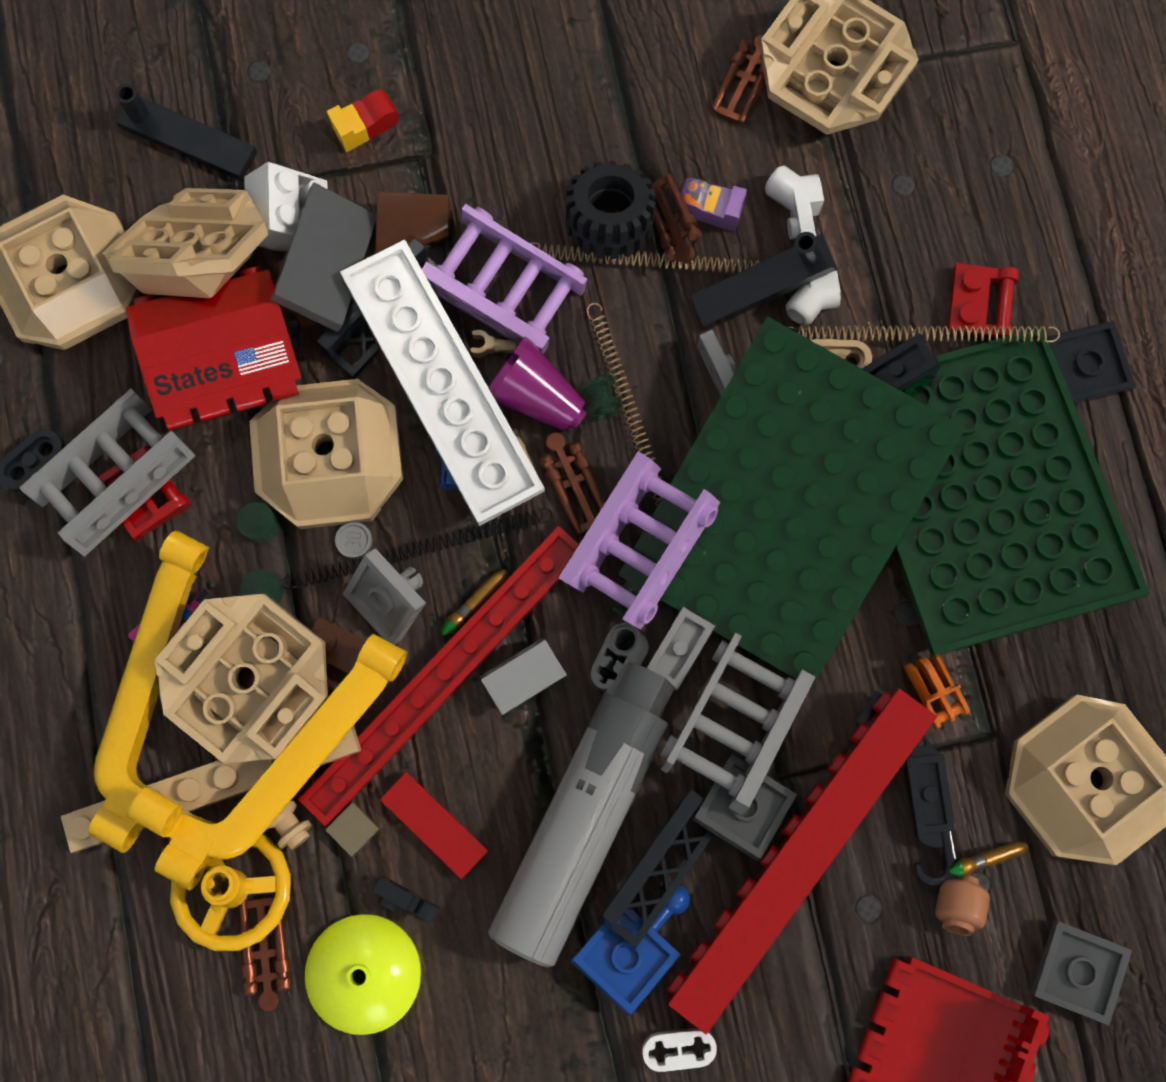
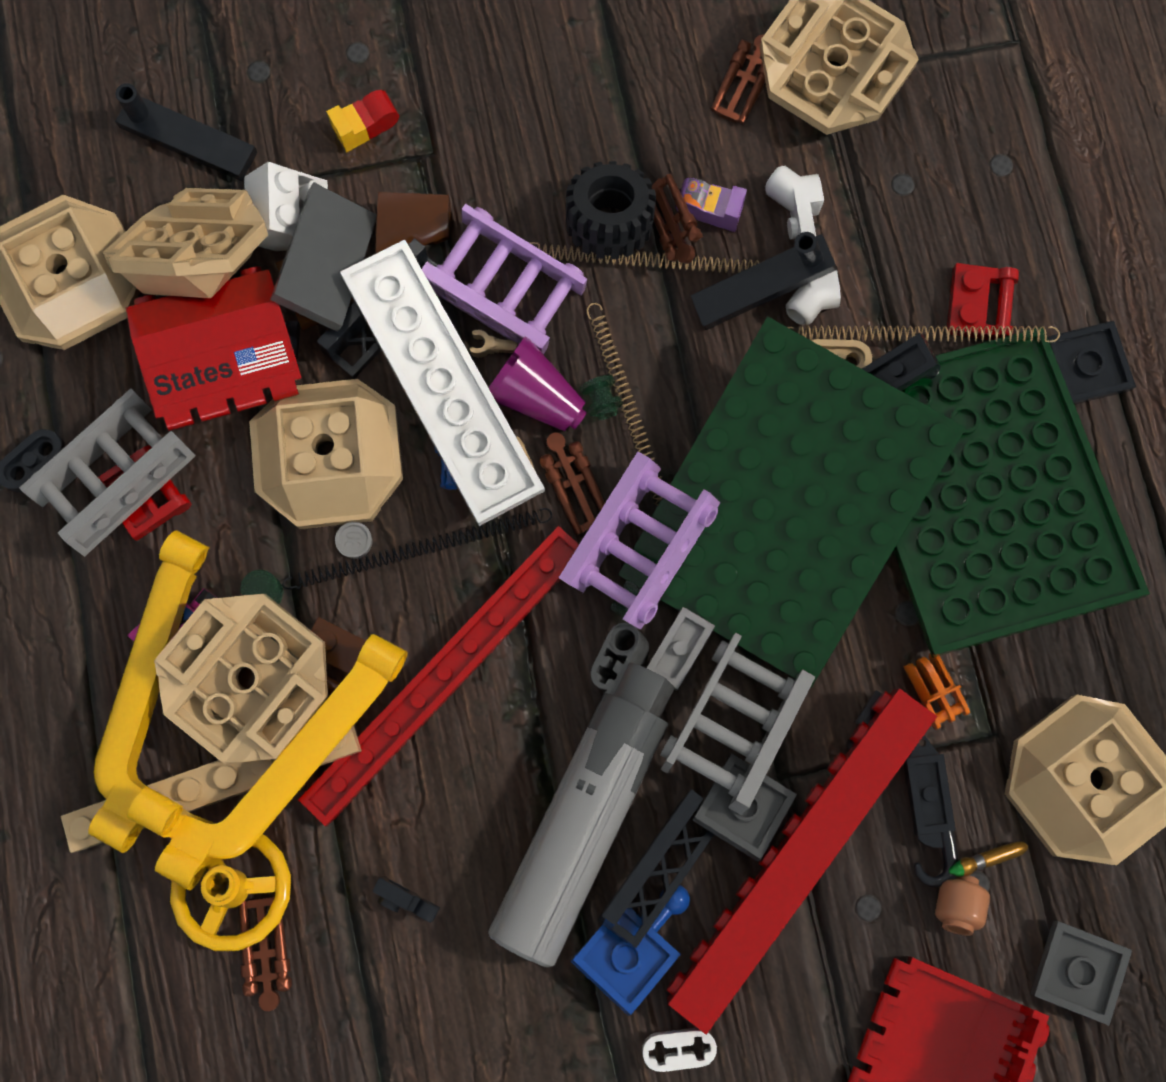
clear green wheel [237,502,280,544] -> none
tan wheel [267,801,312,850] -> none
neon yellow dish [305,914,421,1035] -> none
dark tan tile [326,802,380,857] -> none
light grey tile [343,548,426,645] -> none
red tile [380,772,489,880] -> none
pearl gold piece [441,569,508,636] -> none
light grey hinge [479,638,567,715] -> none
light grey plate [697,330,737,397] -> none

